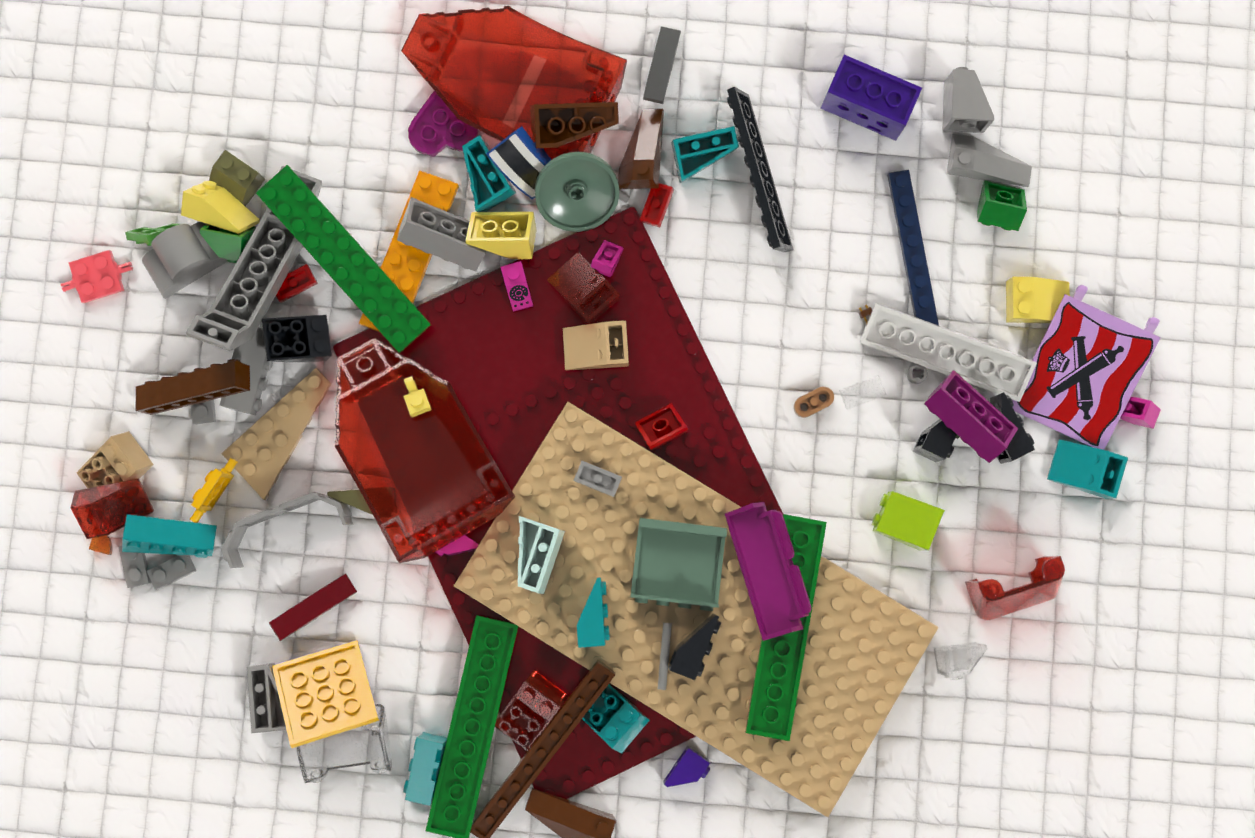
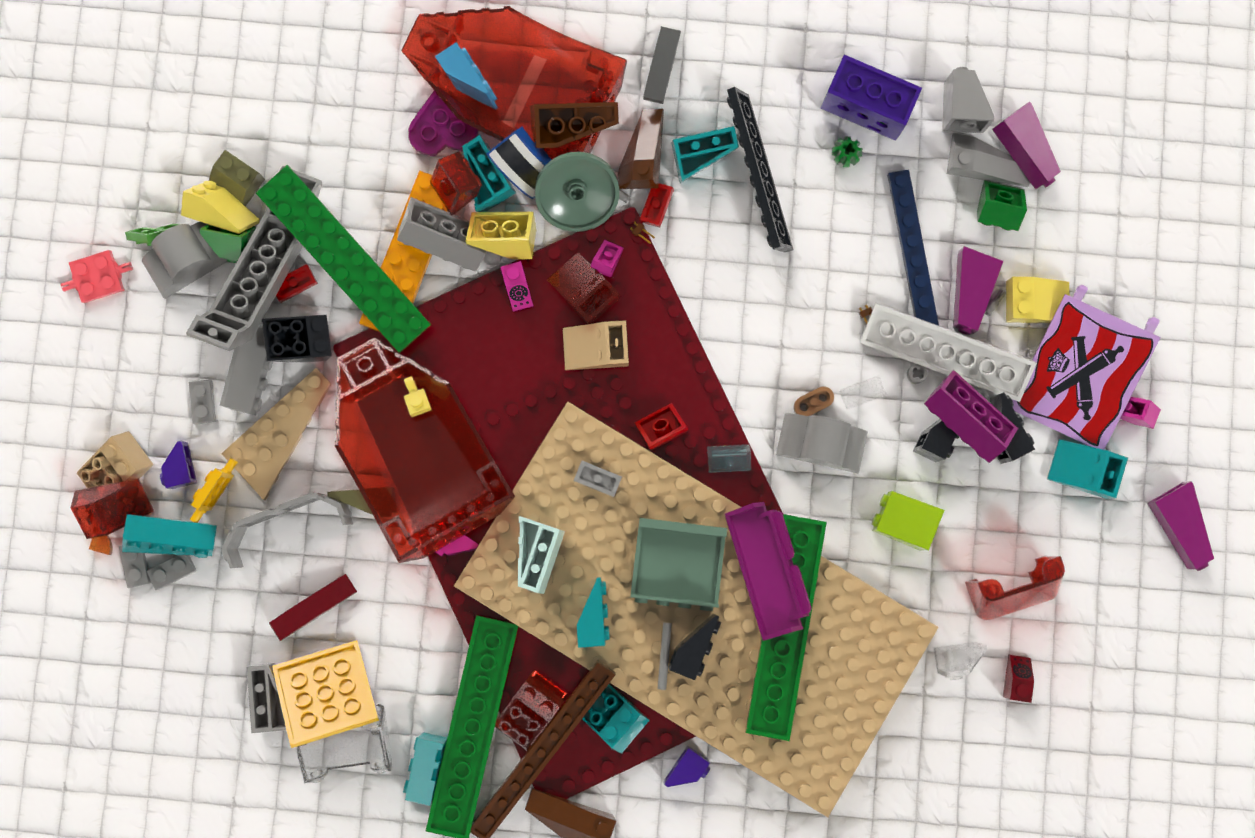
reddish brown brick [135,359,250,415] -> none
none -> dark purple slope [160,441,197,489]
none -> clear red slope [430,151,482,216]
none -> dark azure slope [435,43,498,110]
none -> piece [630,222,655,244]
none -> clear light blue slope [707,445,751,473]
none -> light grey brick [776,413,868,474]
none -> green piece [832,136,863,168]
none -> magenta slope [953,246,1003,335]
none -> light grey pin [984,289,1006,316]
none -> slope [992,101,1061,190]
none -> dark red slope [1003,654,1034,703]
none -> magenta slope [1147,481,1214,571]

